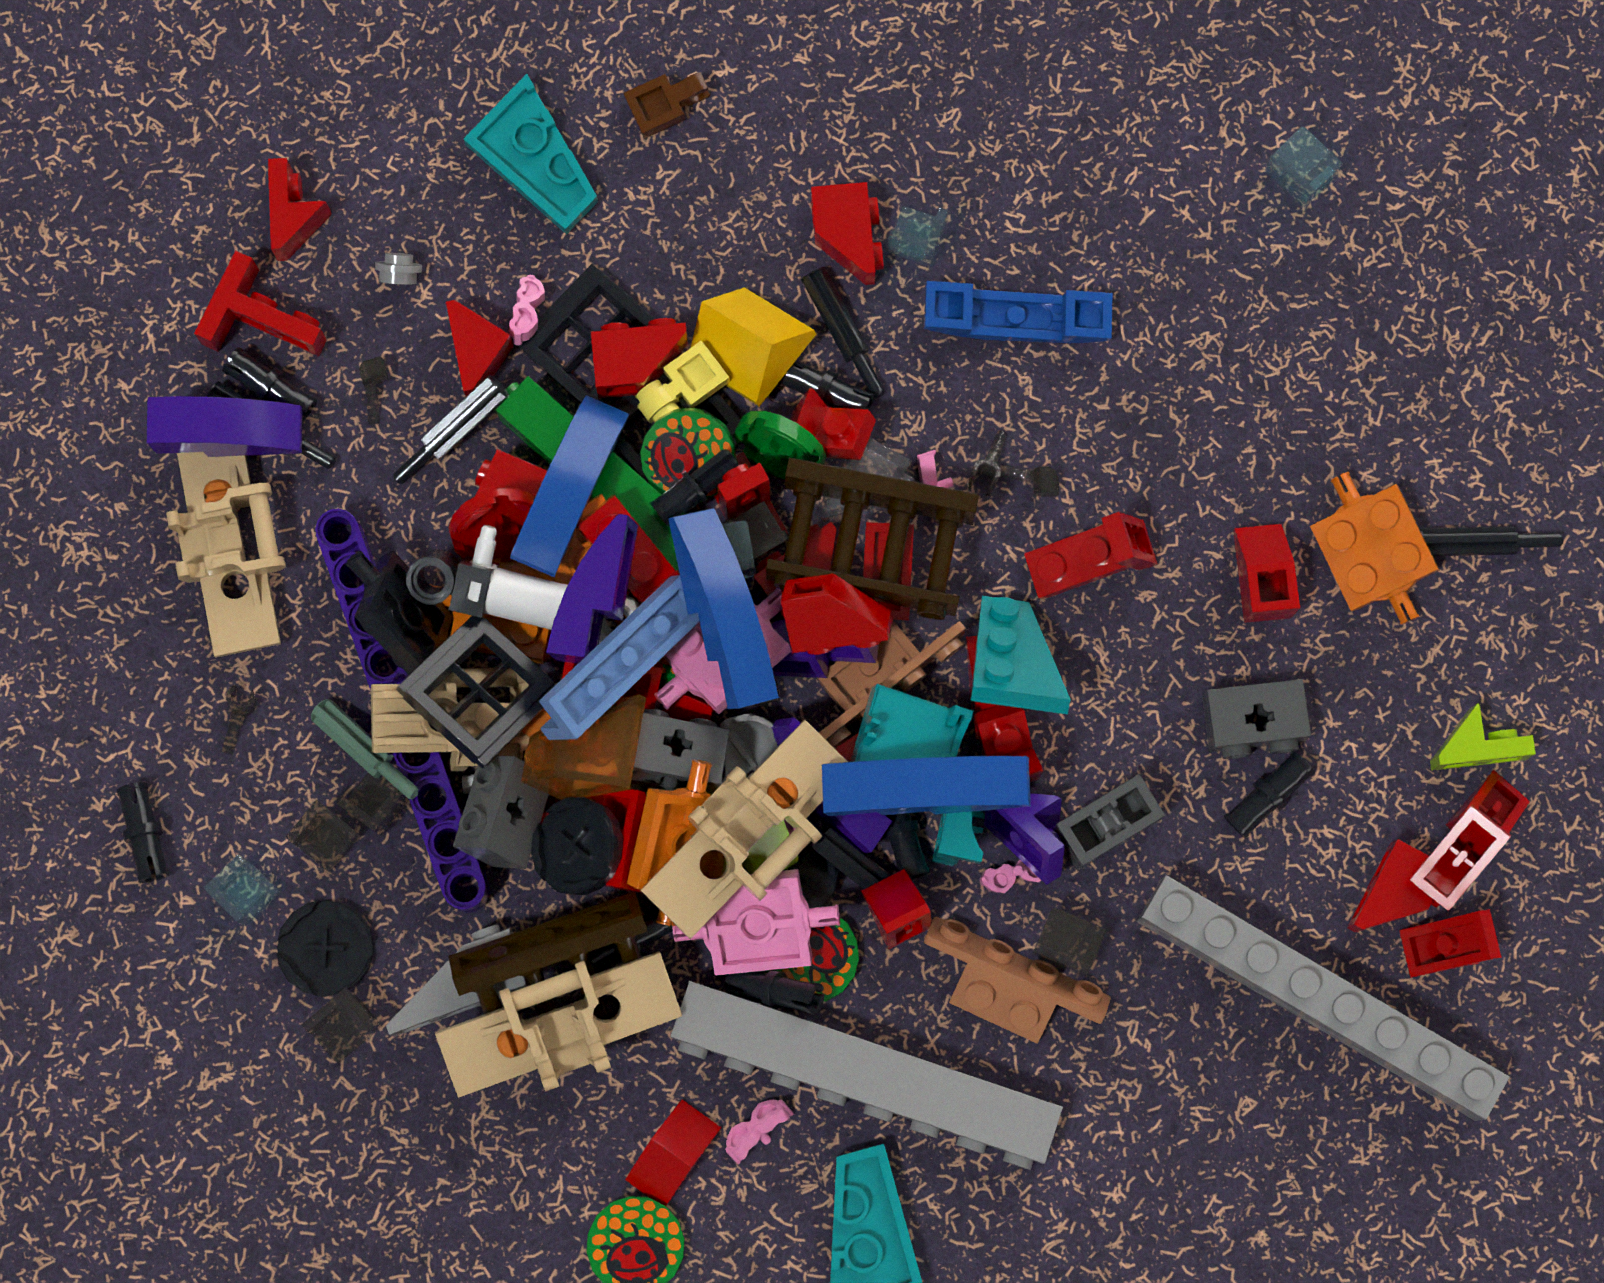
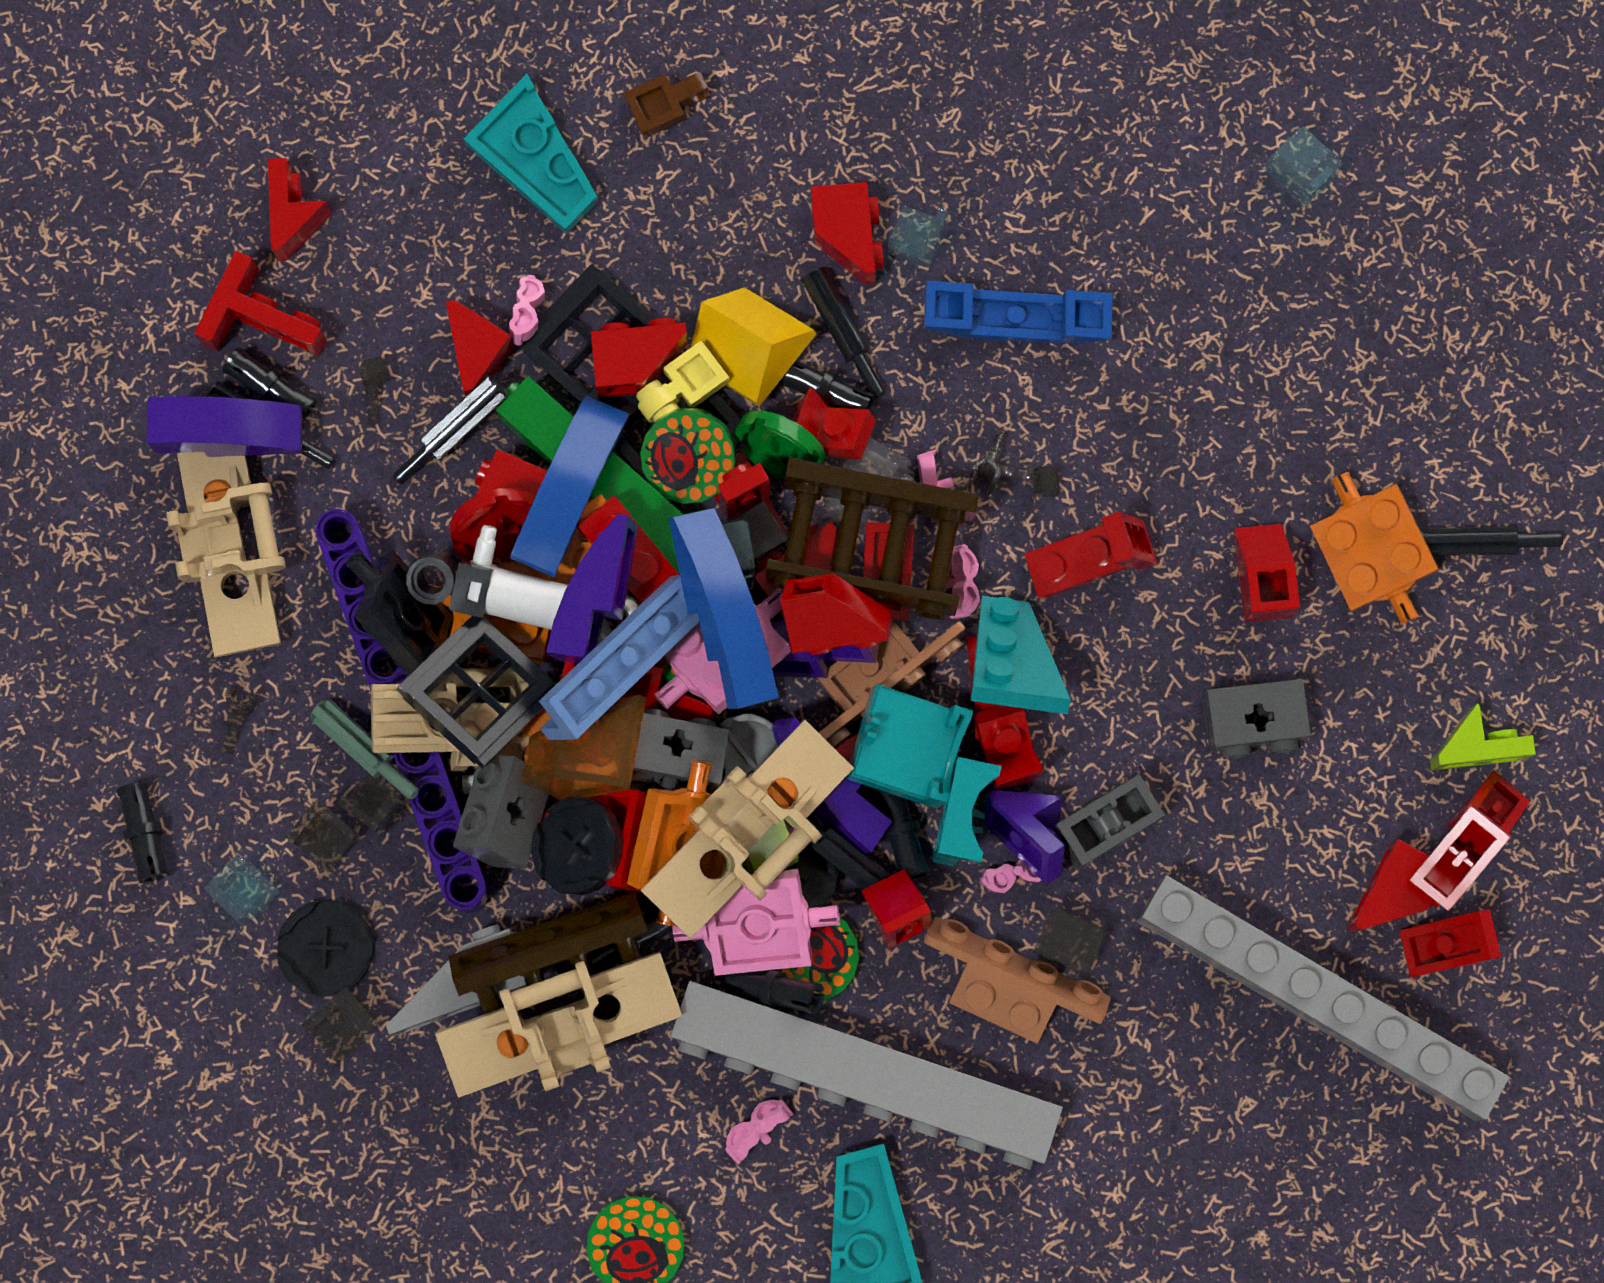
light grey plate [375,253,422,284] -> none
red slope [625,1100,722,1206] -> none
black axle [650,449,739,528] -> none
blue slope [822,756,1031,816] -> none
black pin [1224,751,1315,839] -> none
none -> bright pink piece [946,544,980,620]

